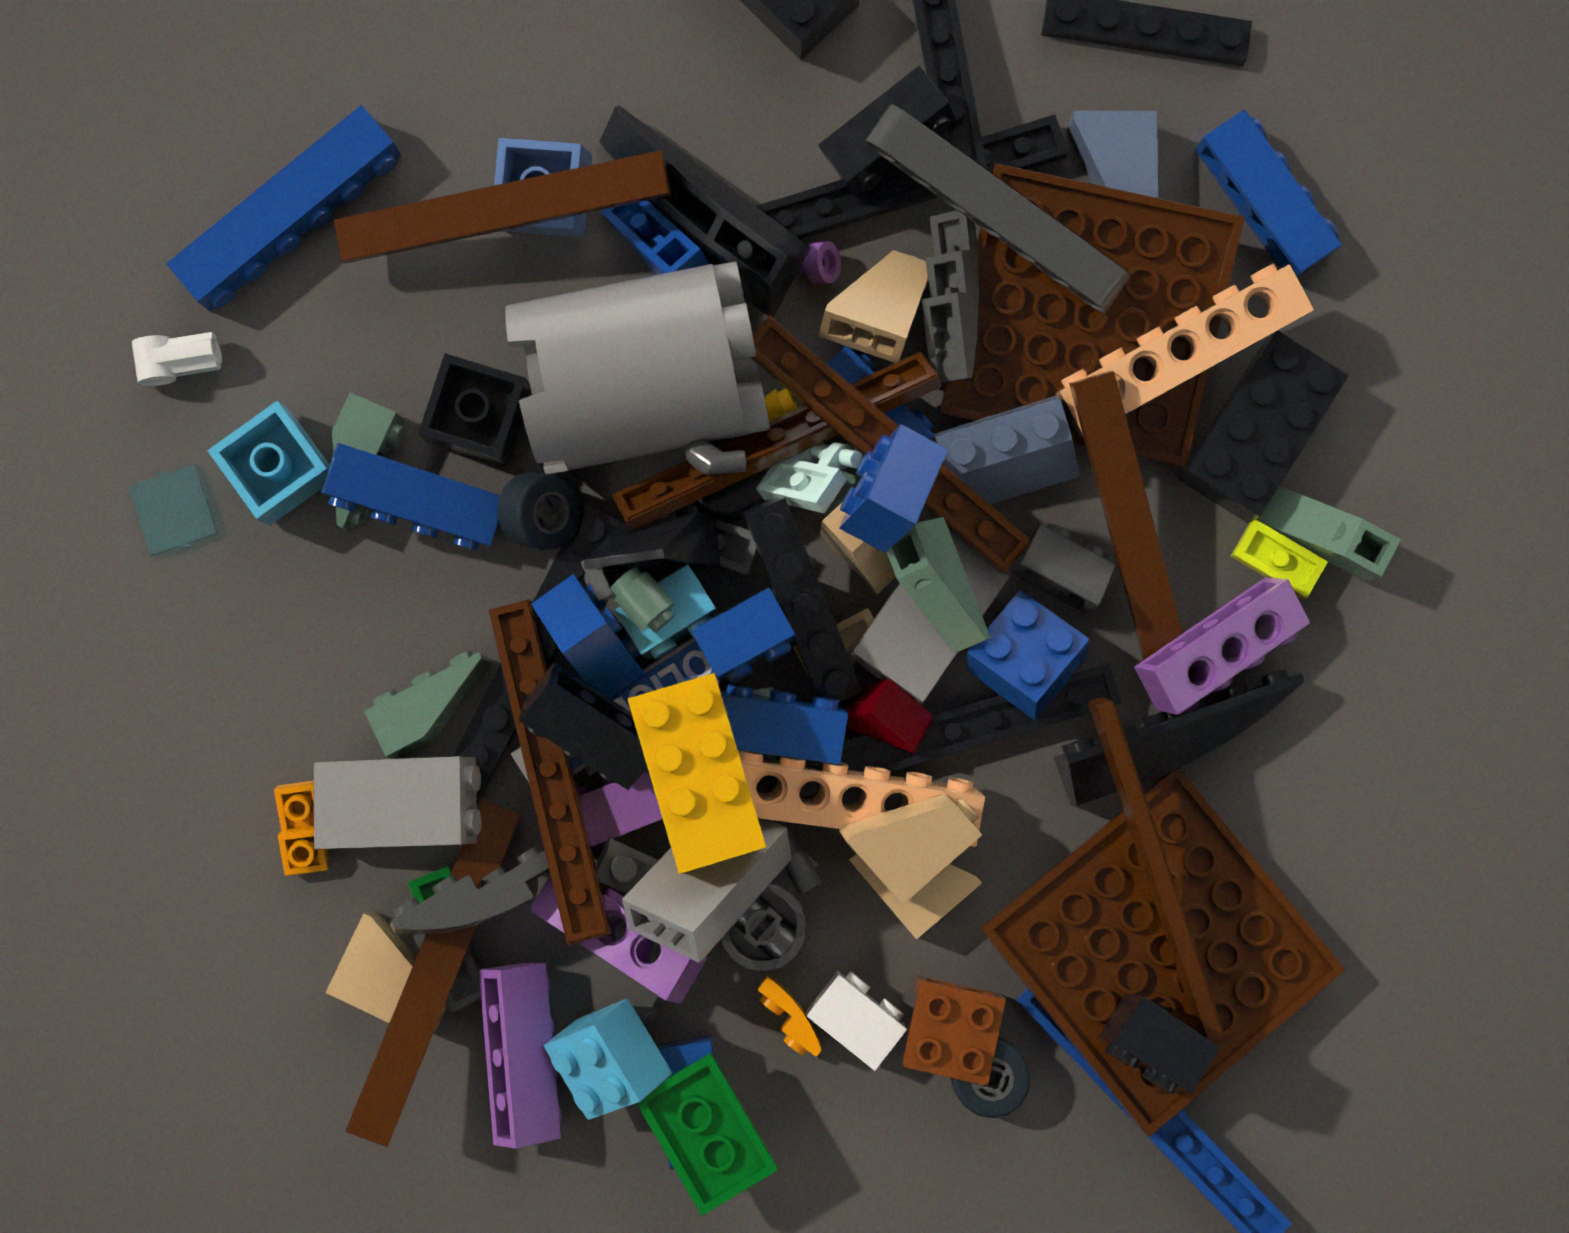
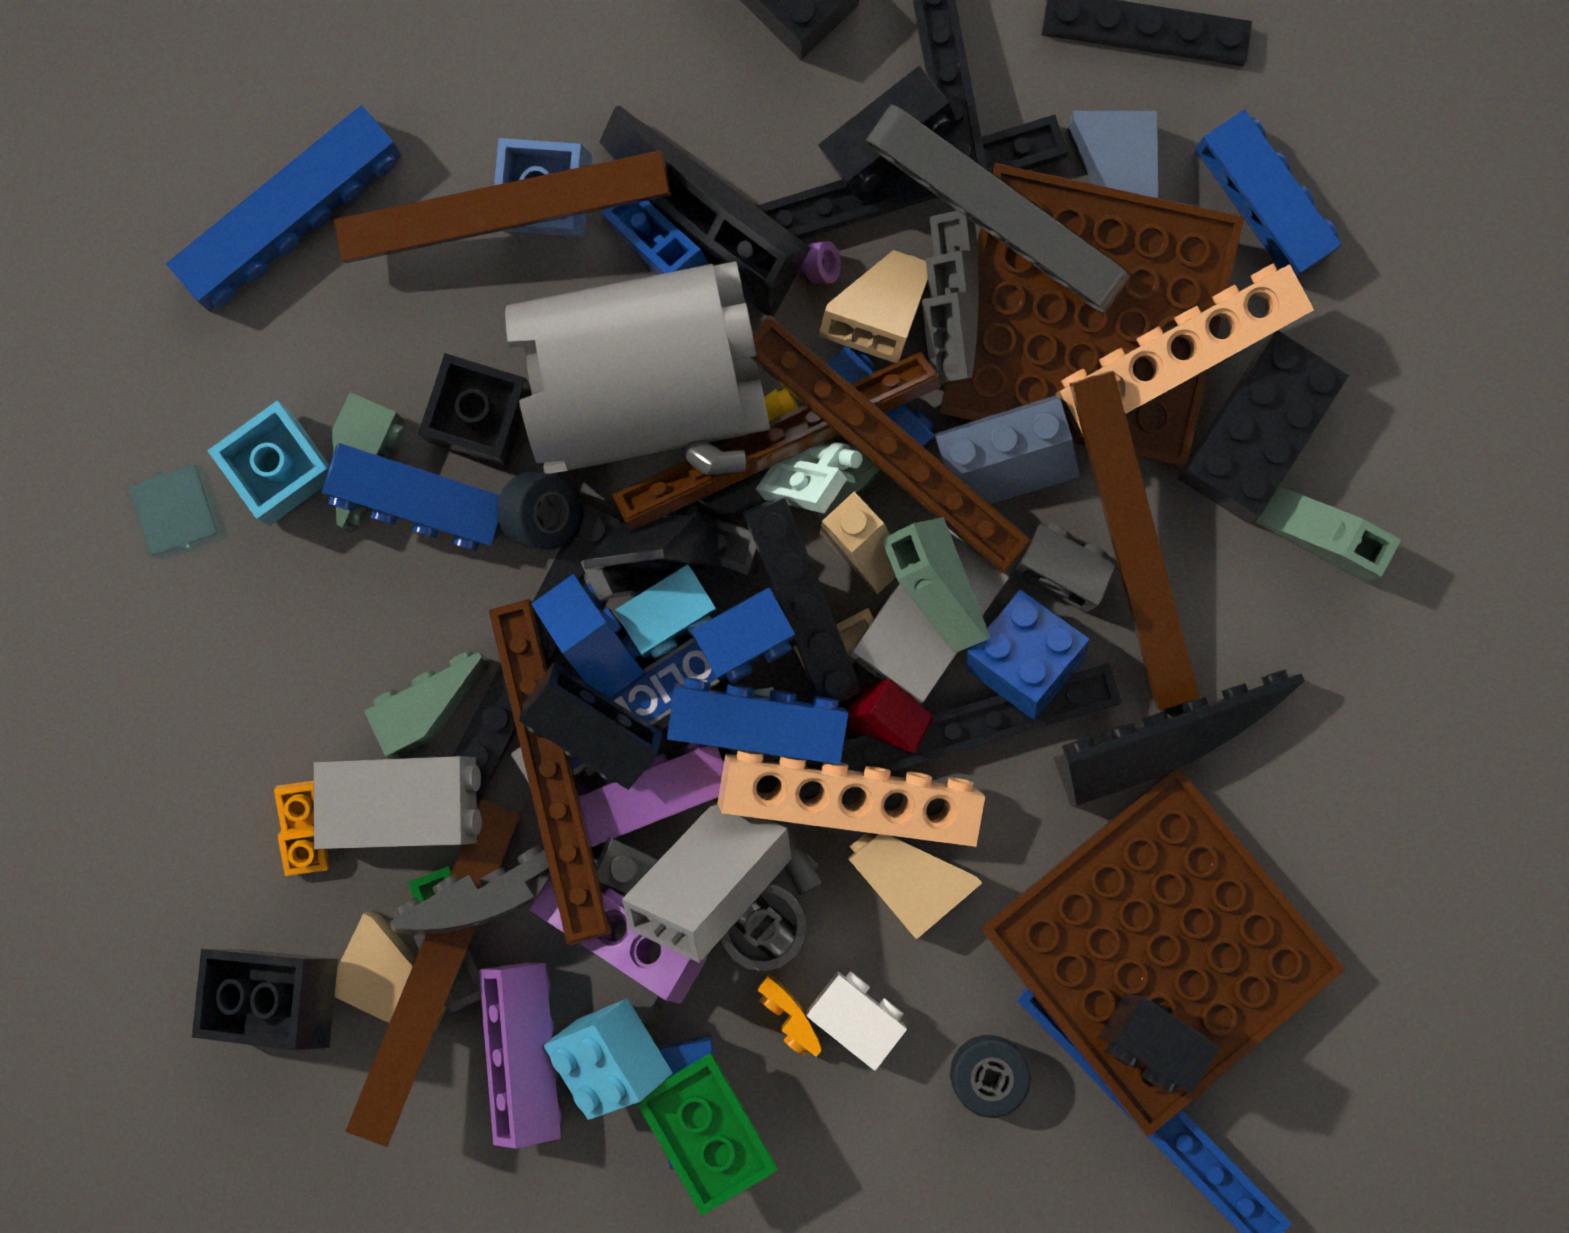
white piece [132,332,222,386] -> none
sand green brick [610,566,675,633] -> none
yellow brick [627,673,766,874] -> none
blue brick [839,424,948,553] -> none
tan slope [839,793,982,905] -> none
dark orange bracket [902,975,1006,1085] -> none
reddish brown tile [1088,697,1224,1041] -> none
medium lavender brick [1134,577,1310,715] -> none
neon yellow plate [1230,519,1328,599] -> none
none -> black brick [192,949,338,1050]

